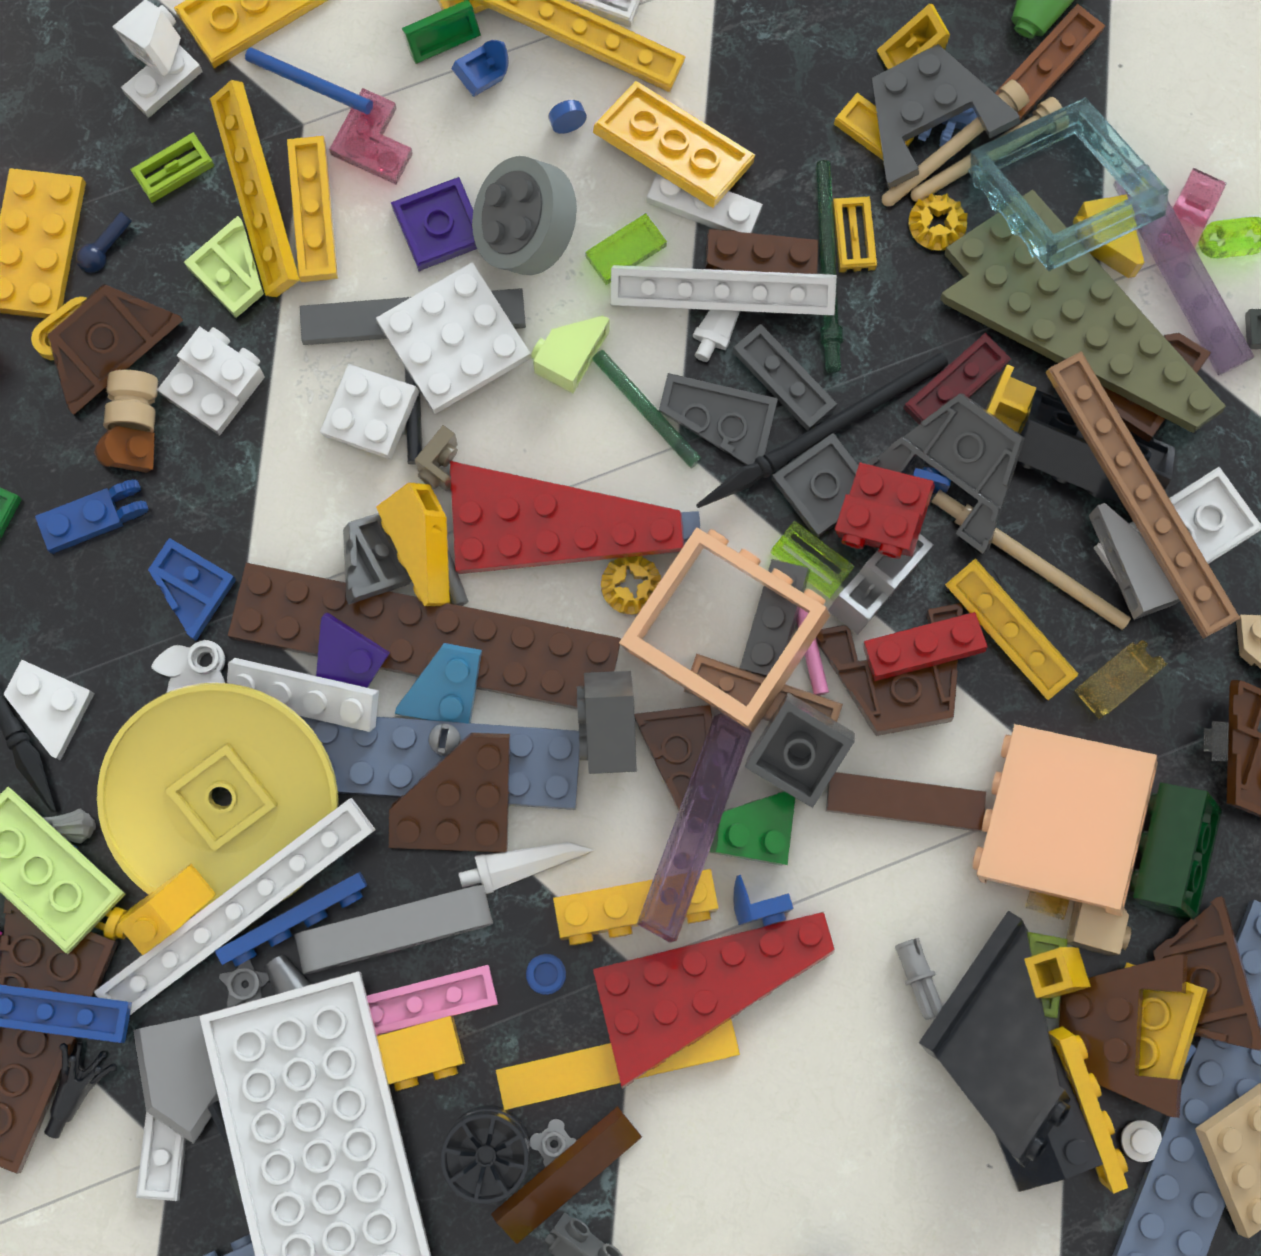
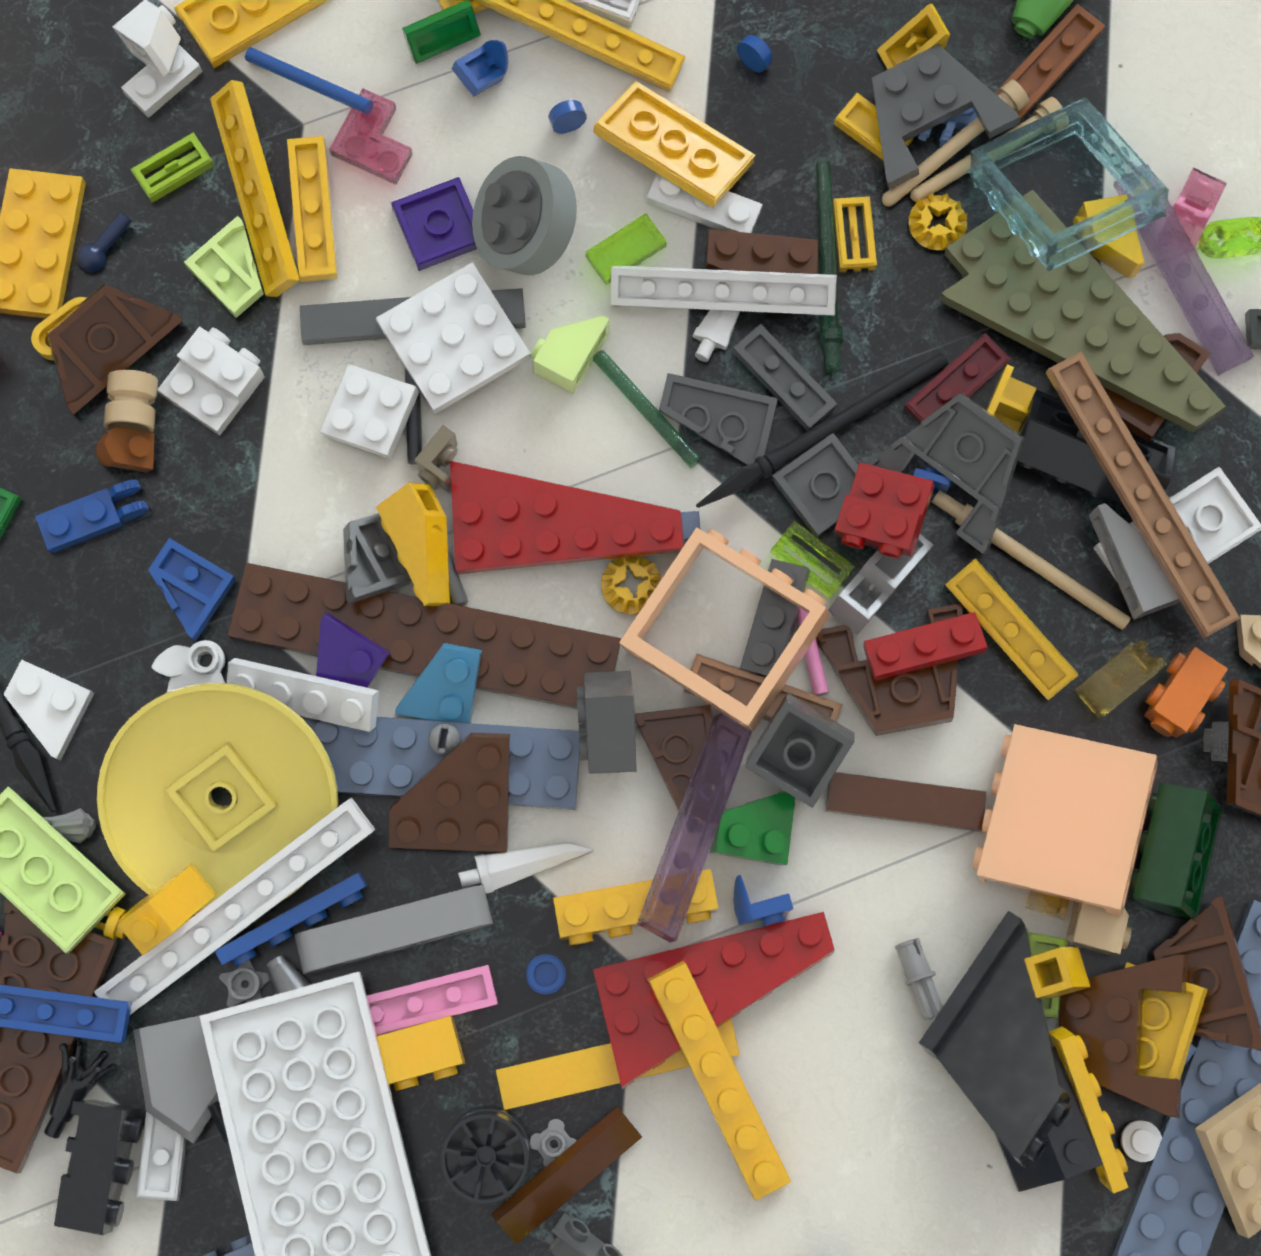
none -> black wedge [54,1100,143,1235]
none -> yellow plate [647,961,791,1201]
none -> blue tile [737,35,773,73]
none -> orange brick [1144,647,1228,738]

